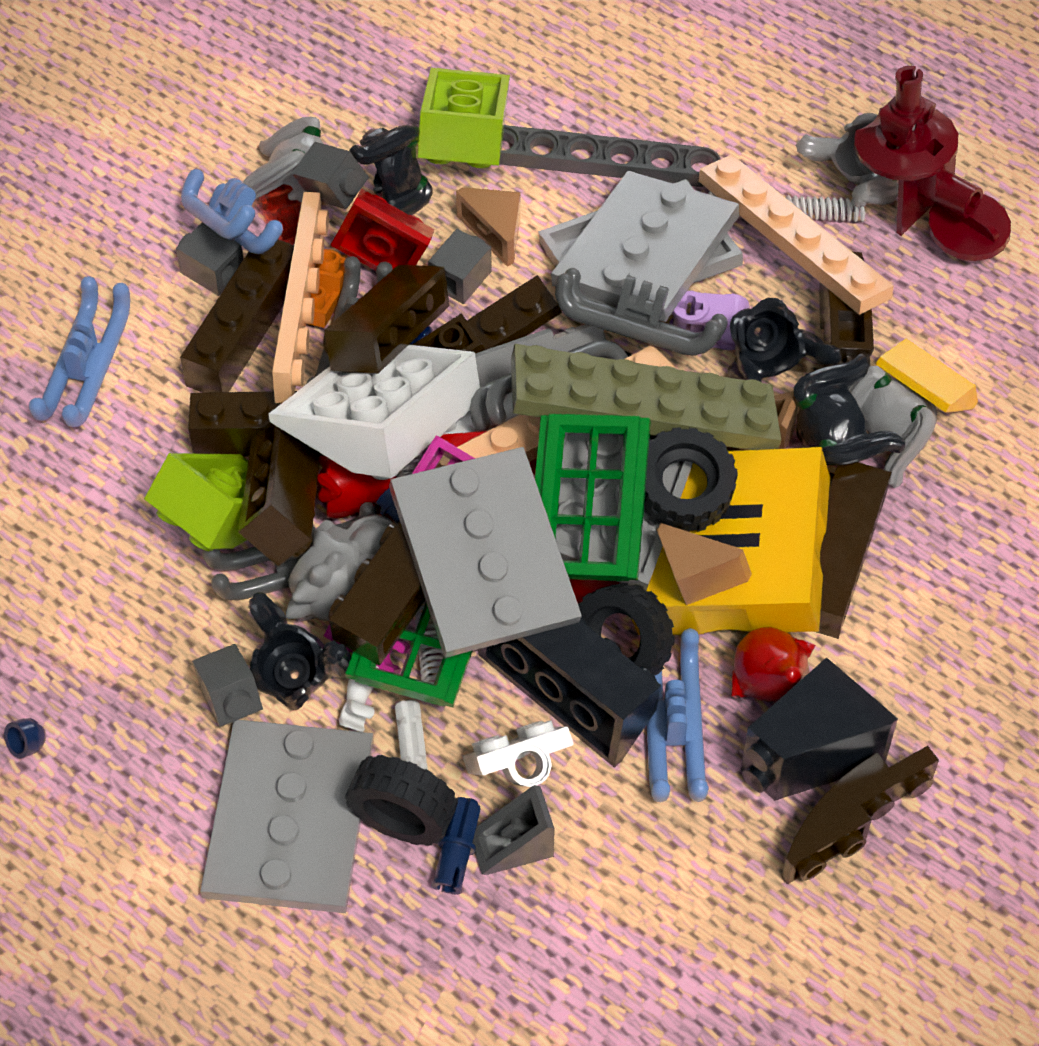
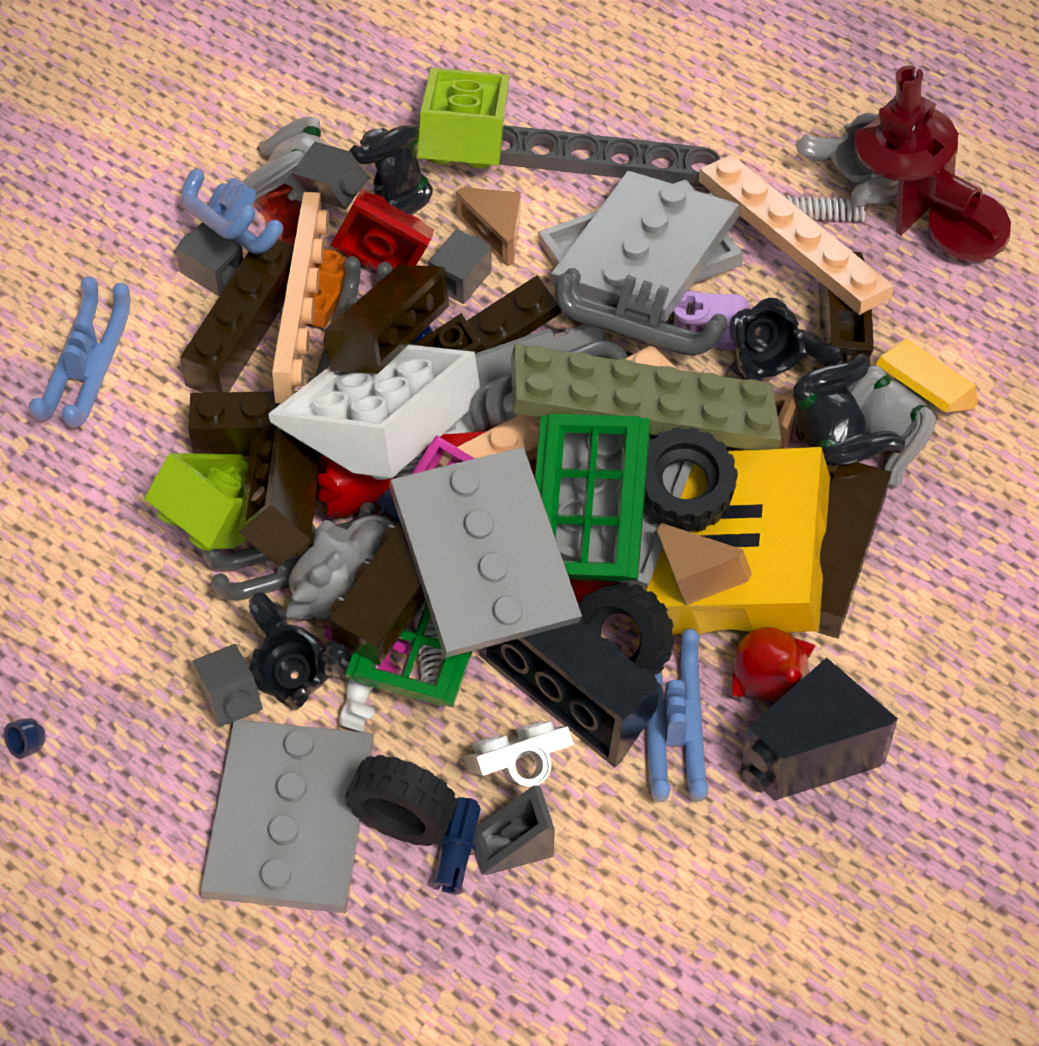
white axle [395,699,428,770] -> none
dark brown slope [782,745,939,884] -> none

